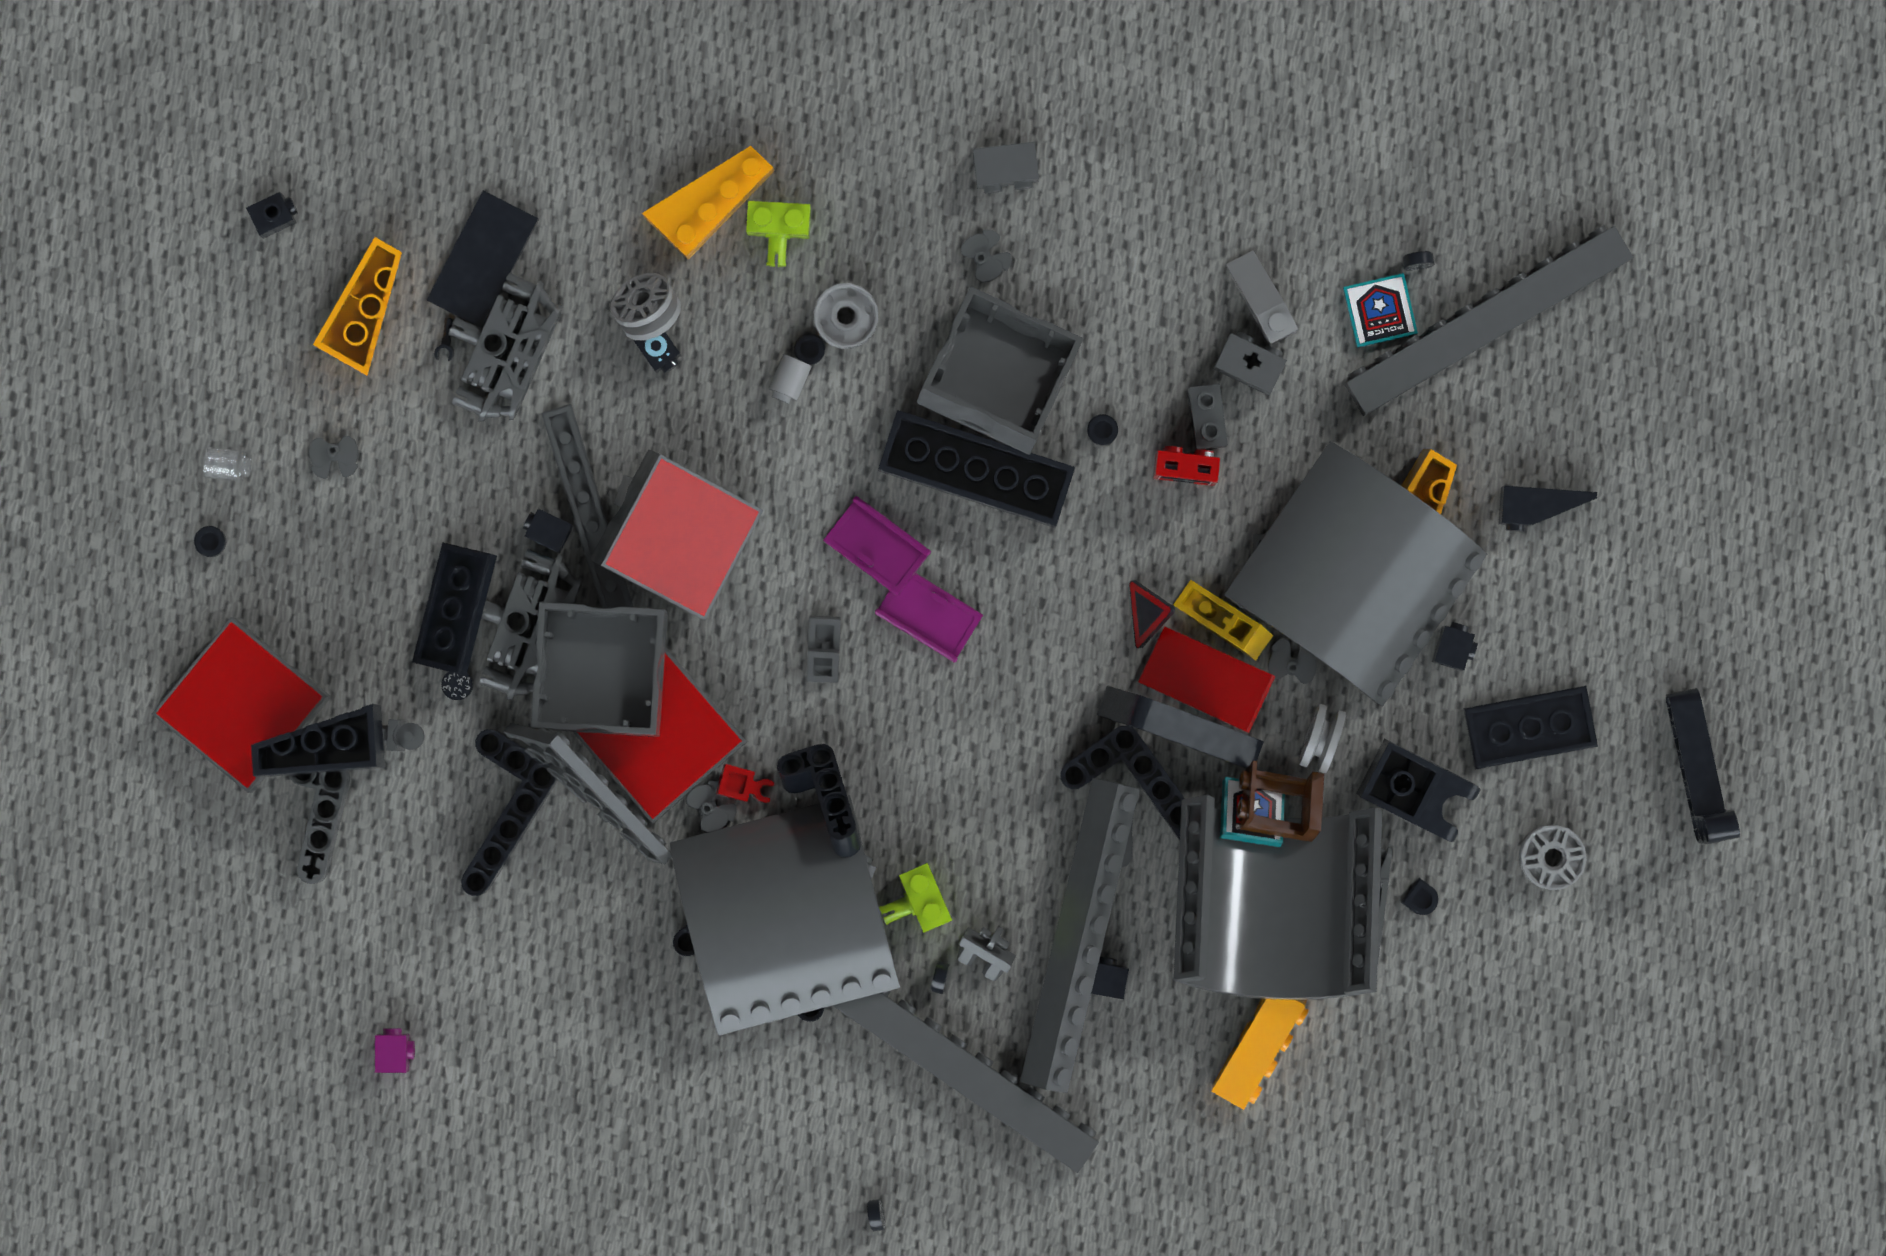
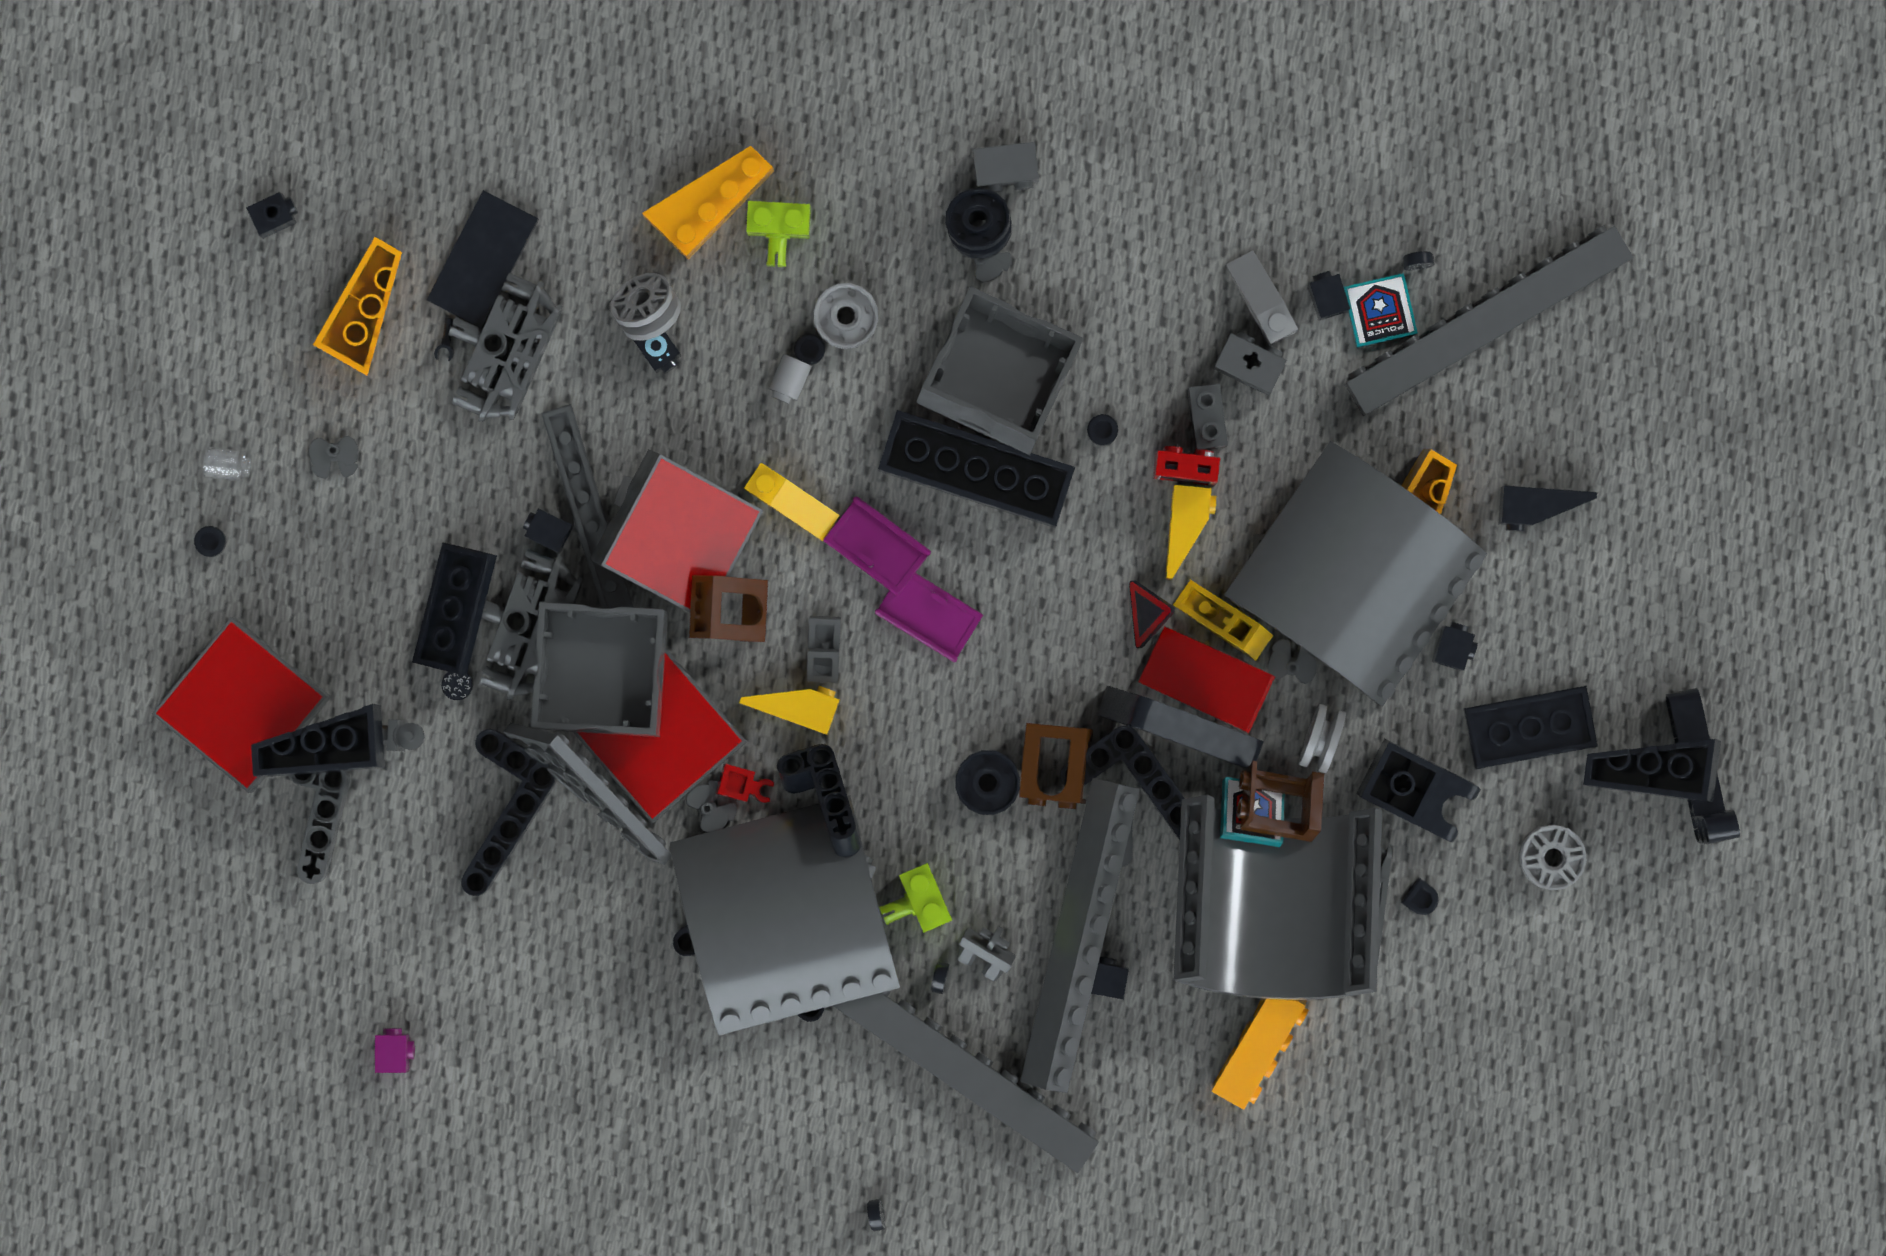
none -> reddish brown panel [689,575,768,642]
none -> yellow slope [739,686,840,735]
none -> yellow slope [744,463,840,541]
none -> black wheel [945,188,1012,258]
none -> black wheel [955,750,1020,815]
none -> reddish brown panel [1019,723,1093,809]
none -> yellow slope [1165,485,1217,580]
none -> black brick [1308,271,1350,321]
none -> black wedge [1583,739,1721,803]

